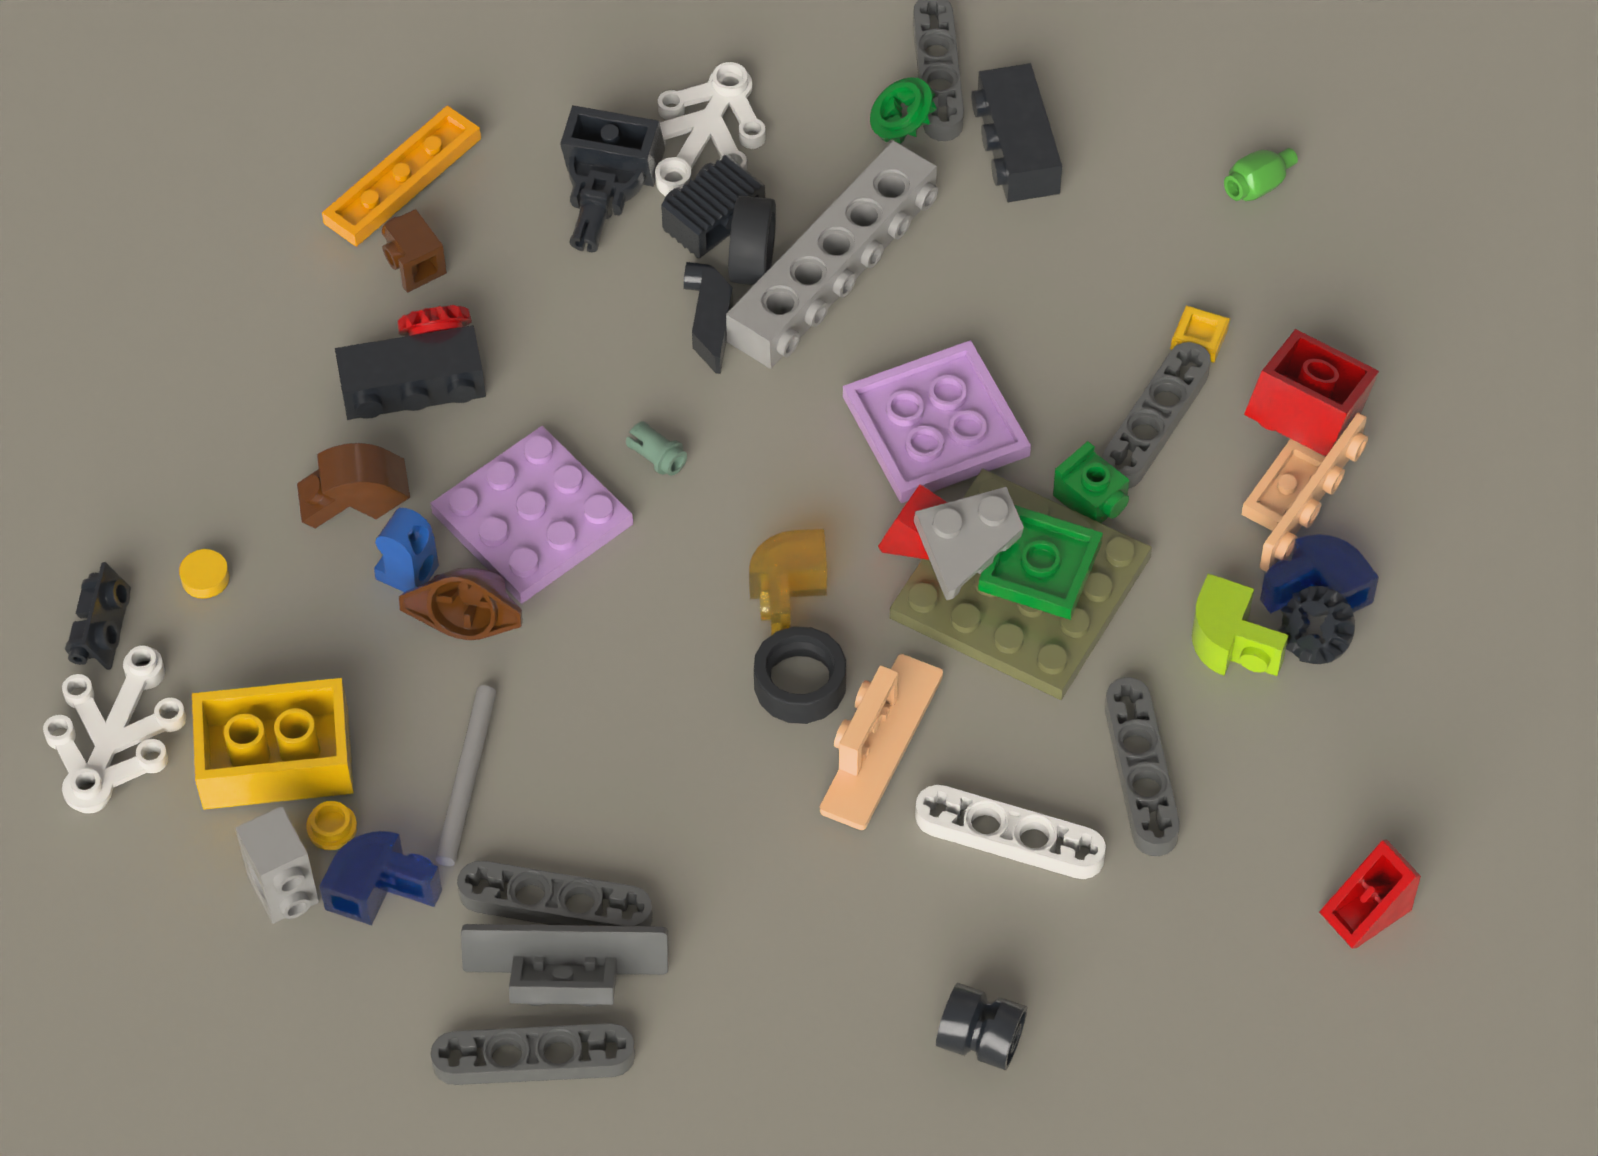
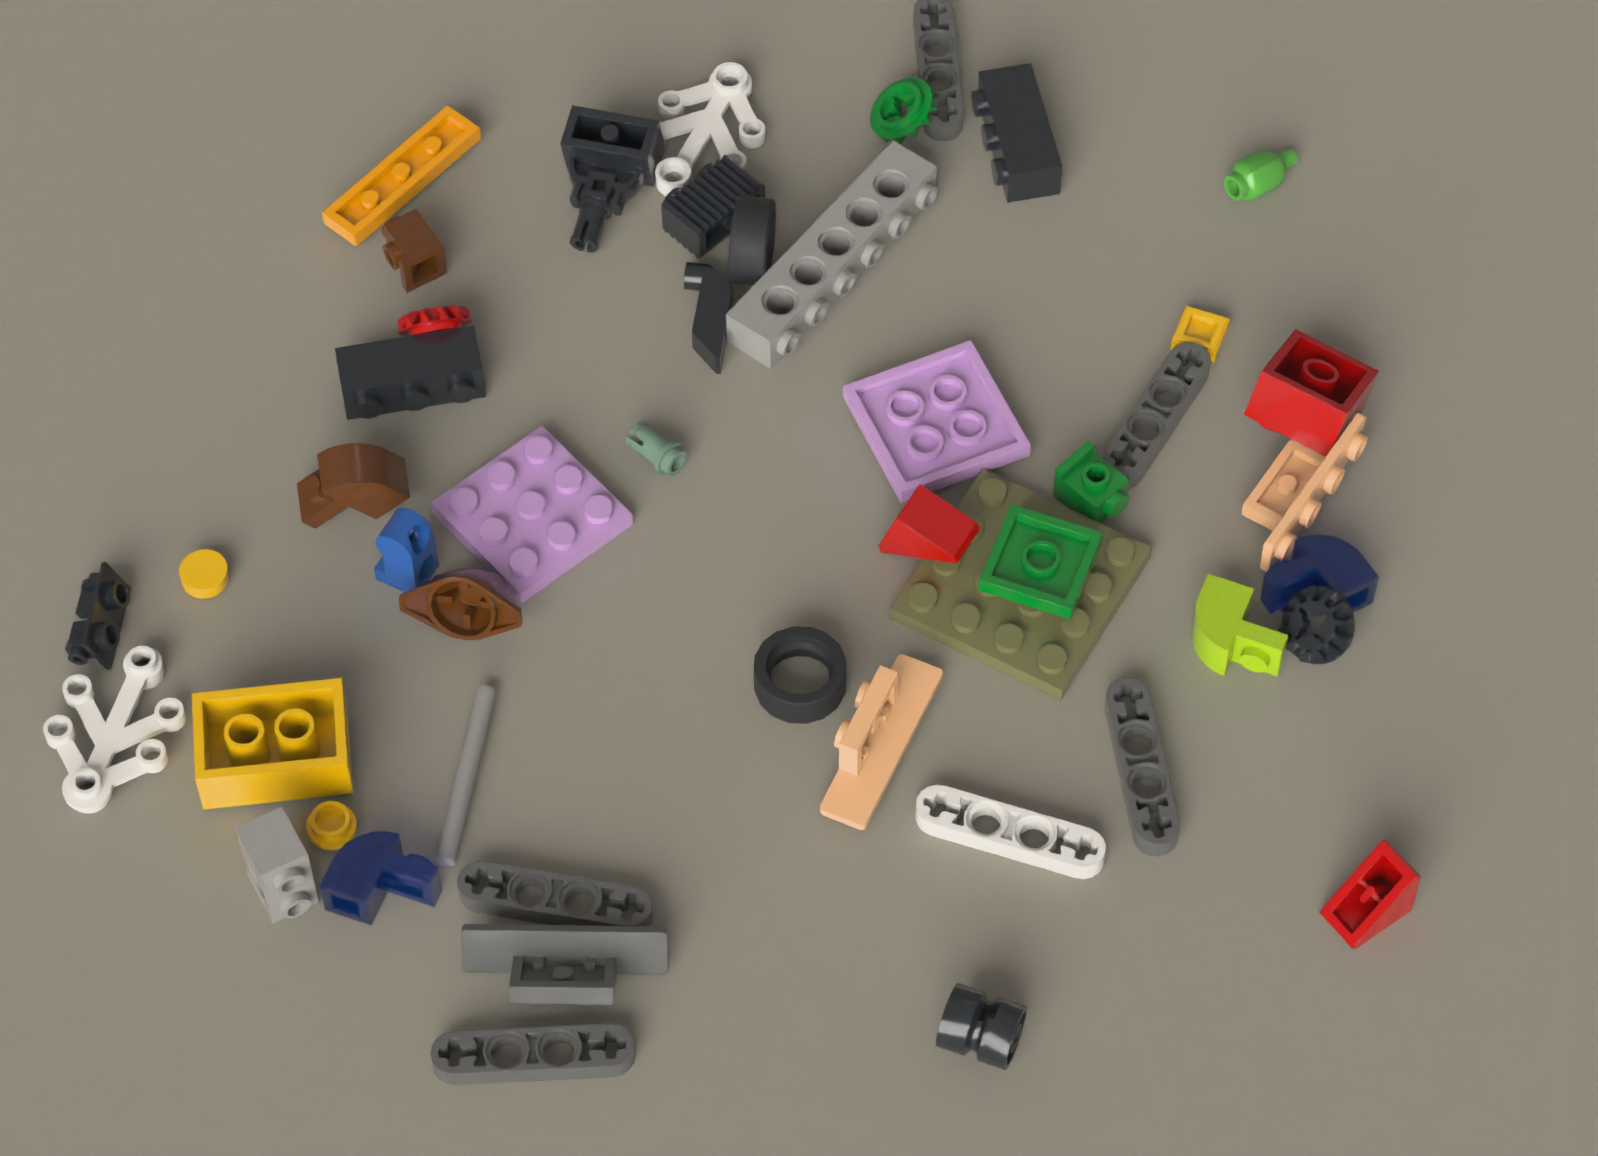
clear yellow brick [749,529,827,635] -> none
light grey wing [914,487,1024,600] -> none

